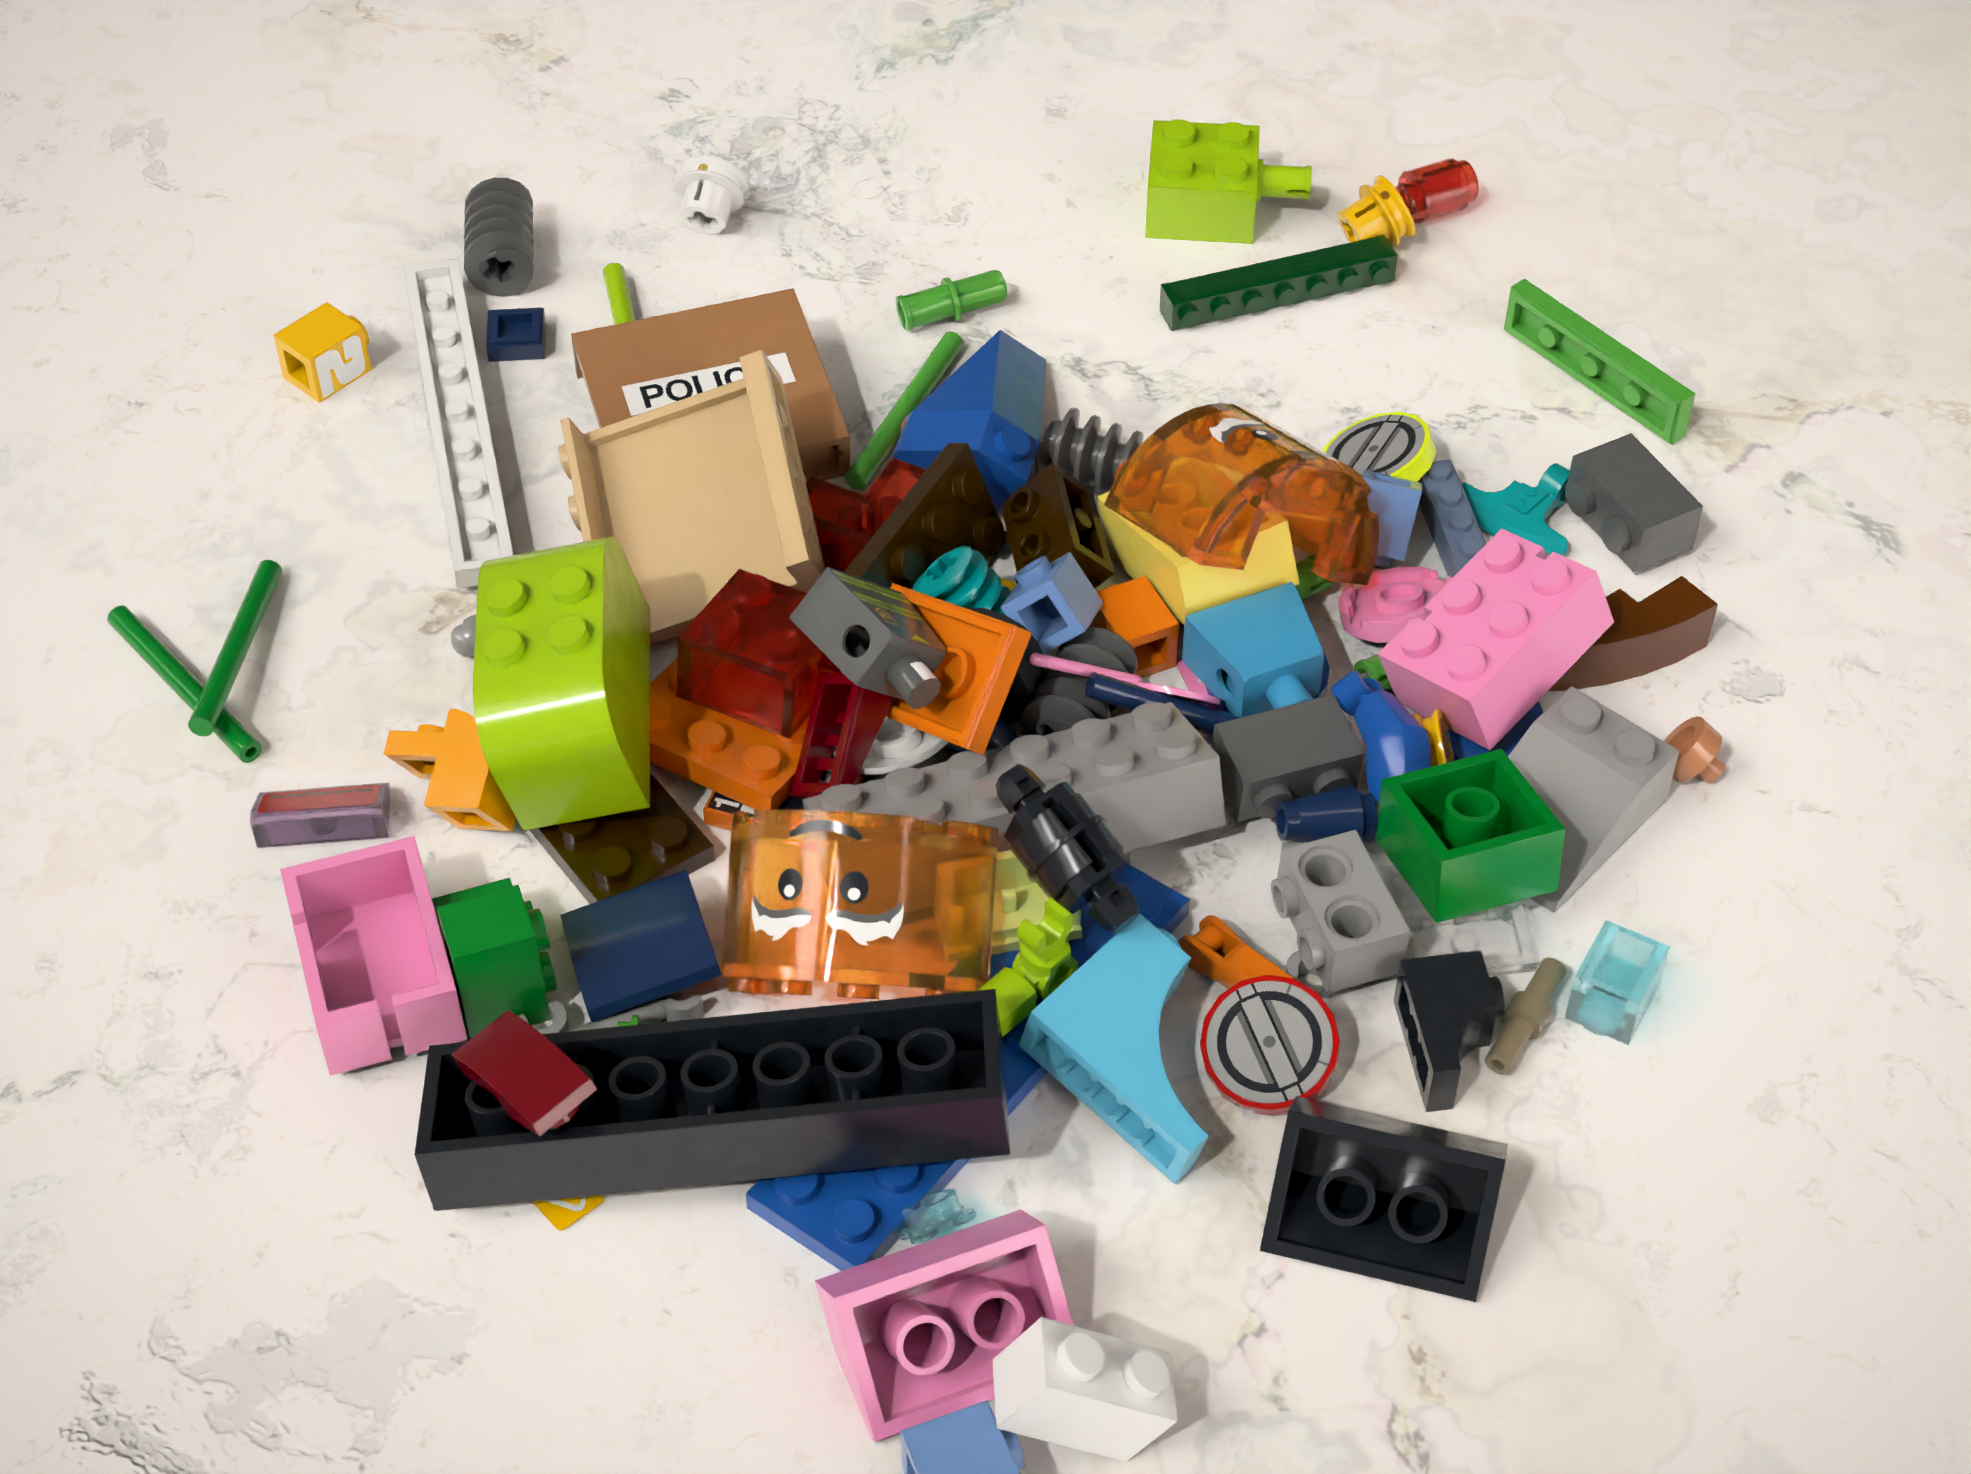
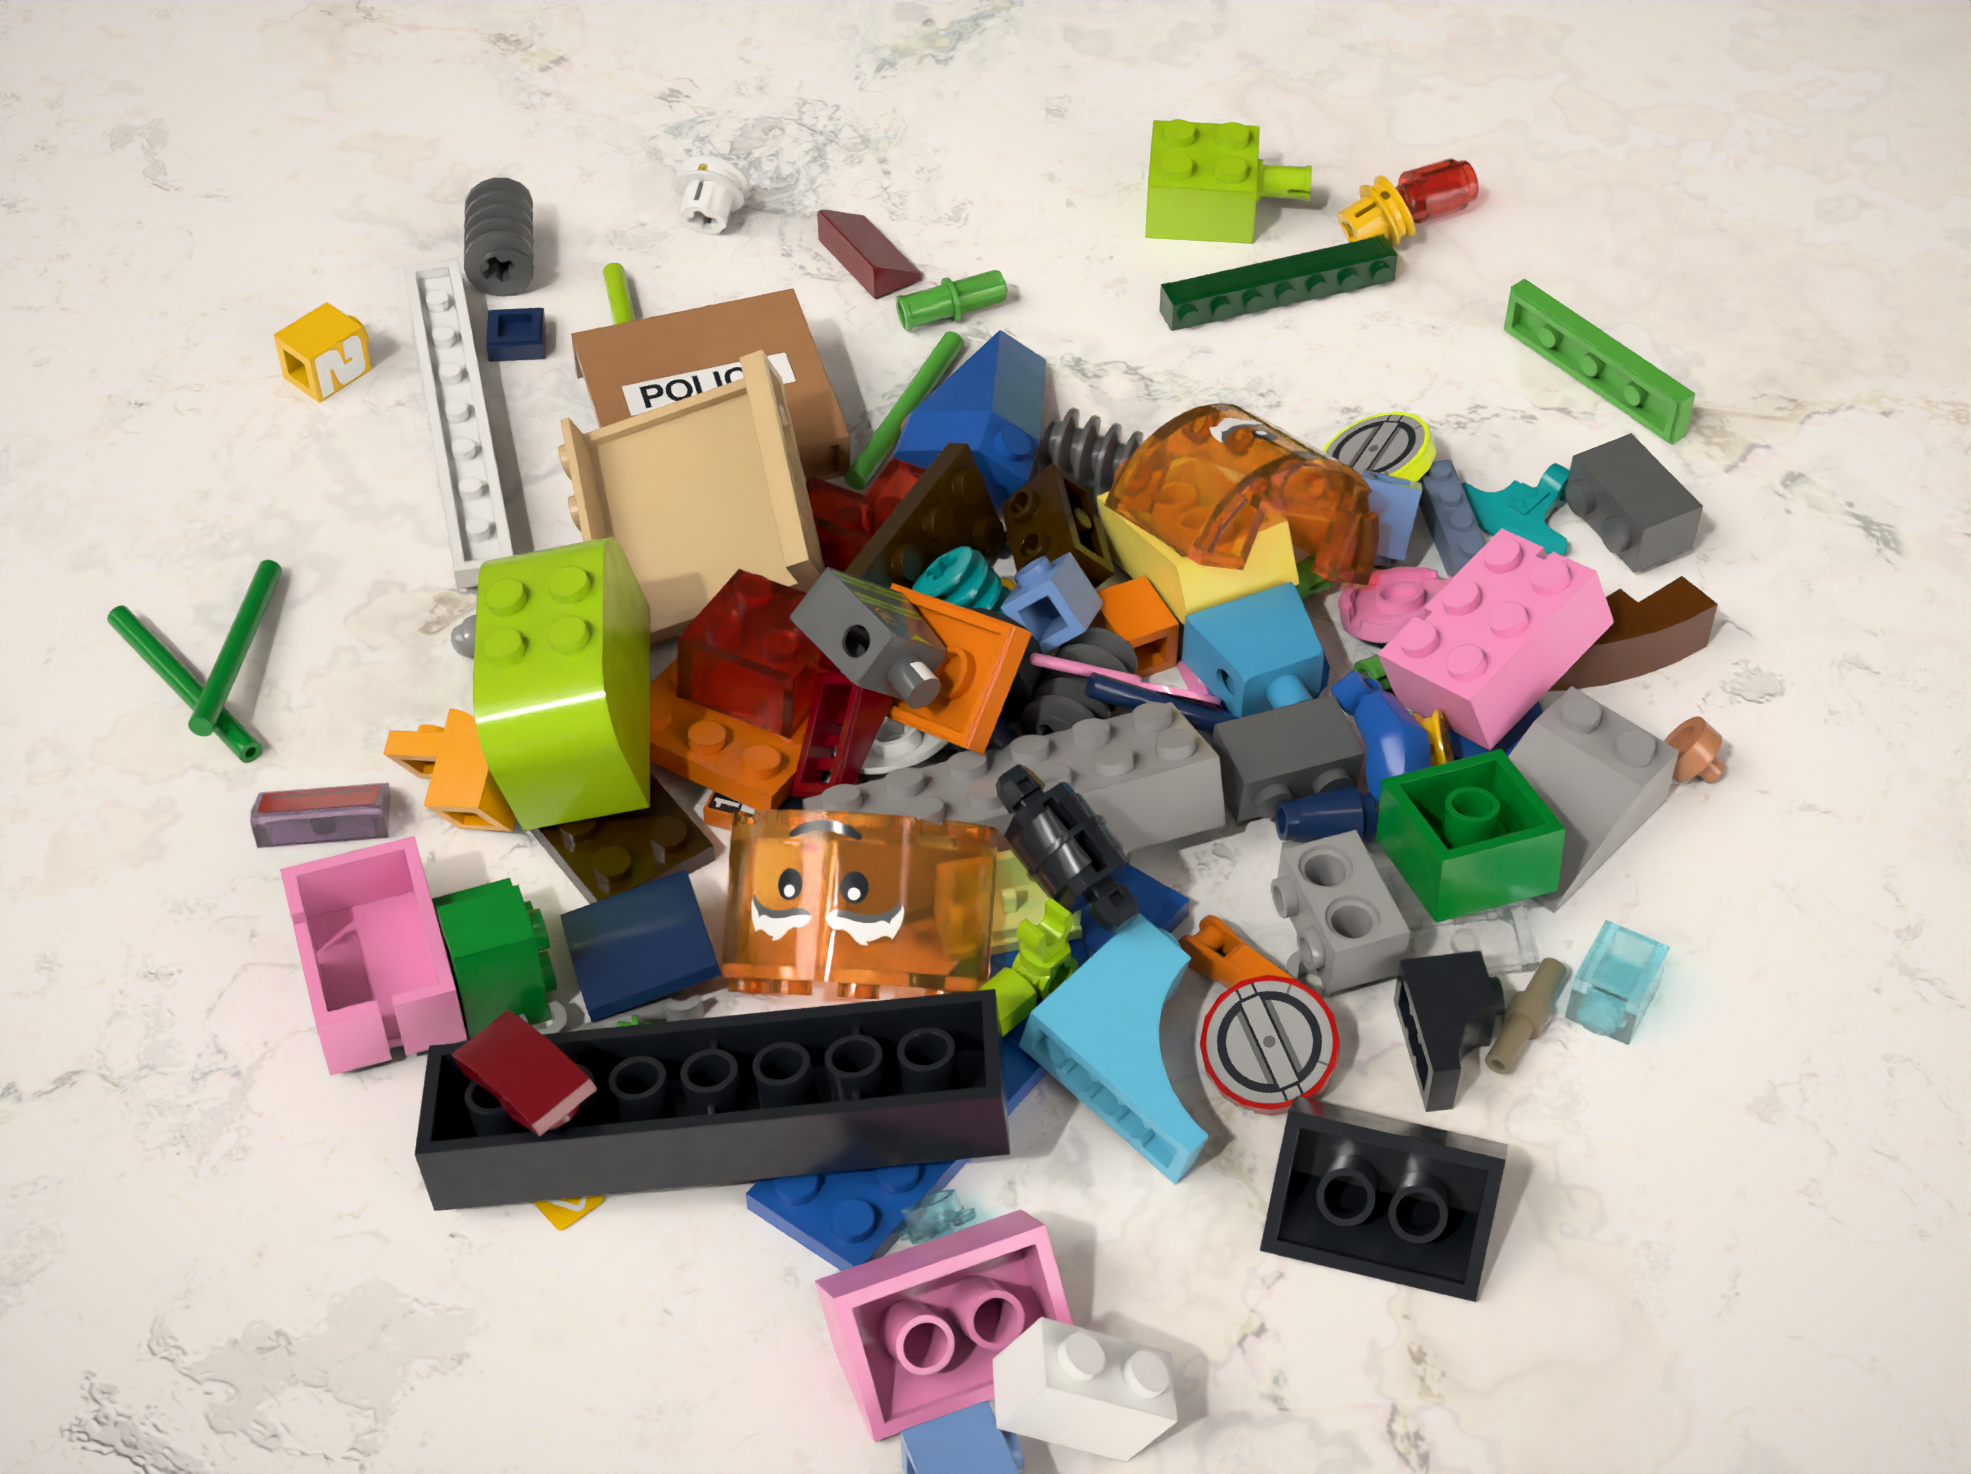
none -> slope [817,210,921,299]

